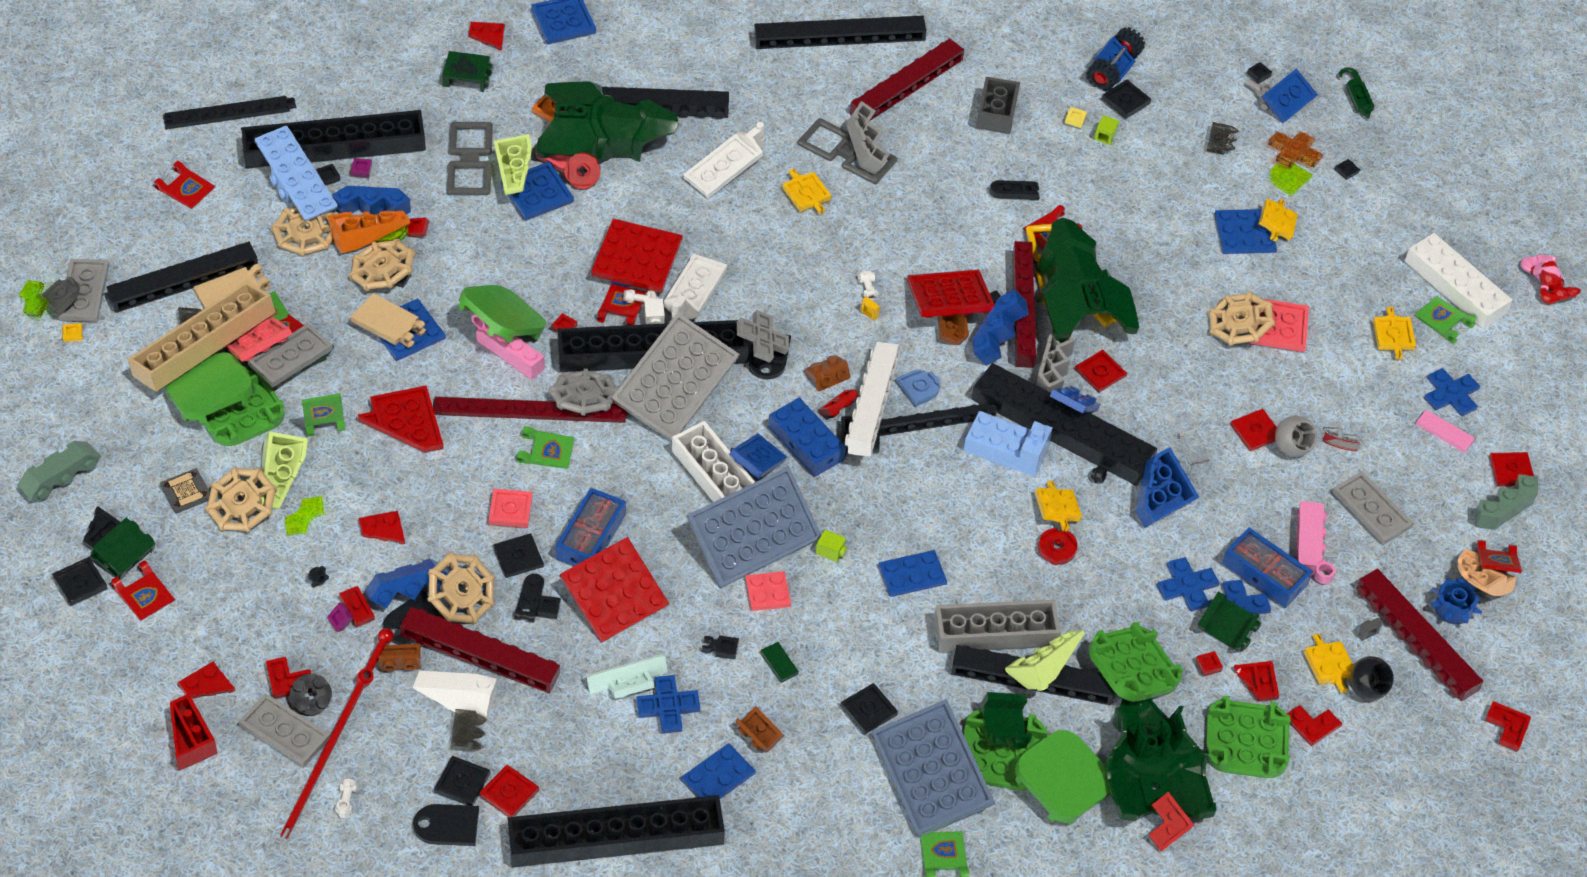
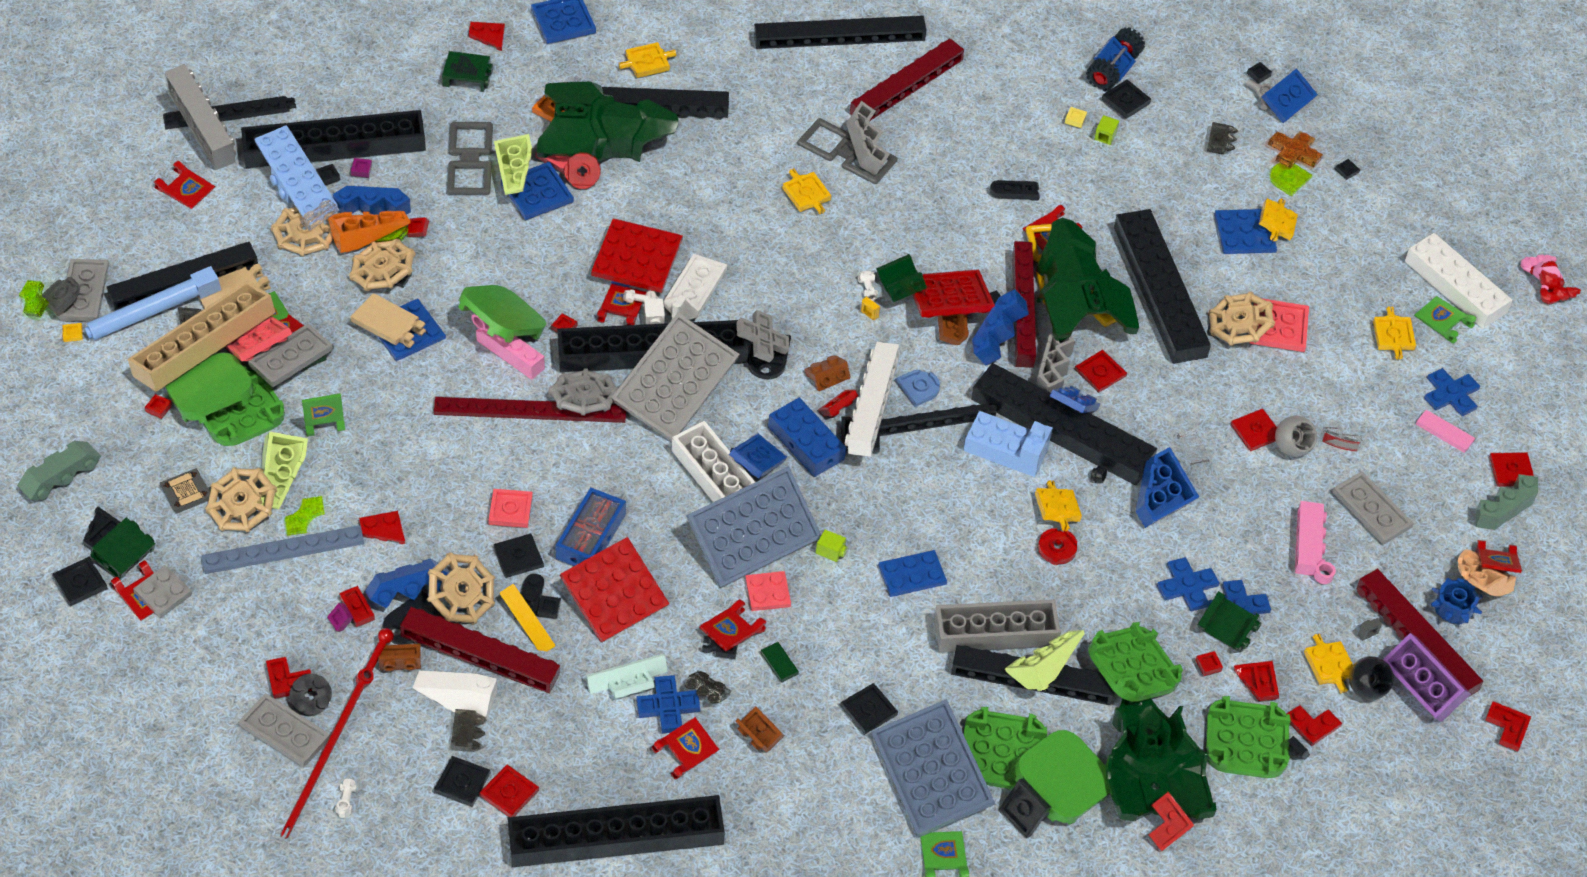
red wedge [170,693,218,771] -> none
red wing [178,661,235,699] -> none
black plate [308,566,329,588] -> none
red wing [358,385,444,453] -> none
black tile [413,804,479,846] -> none
bright green flag [517,426,575,469] -> none
blue plate [681,743,756,799] -> none
white hinge [684,122,765,199] -> none
dark grey brick [976,76,1020,134] -> none
dark green panel [981,692,1032,749] -> none
brick [1222,527,1313,608] -> none
dark green plate [1339,67,1374,119] -> none
none -> light blue brick [84,266,221,340]
none -> light grey plate [133,565,192,618]
none -> red plate [145,394,172,419]
none -> light grey brick [165,64,237,170]
none -> sand blue plate [202,525,364,574]
none -> clear plate [299,200,339,231]
none -> yellow sticker [500,584,555,652]
none -> yellow plate [618,42,676,78]
none -> red flag [651,717,720,780]
none -> clear smoke plate [685,671,731,704]
none -> red flag [700,599,767,651]
none -> dark green panel [876,254,927,303]
none -> black plate [999,778,1051,838]
none -> black brick [1114,209,1211,364]
none -> black plate [1288,736,1310,760]
none -> medium lavender brick [1383,633,1471,722]

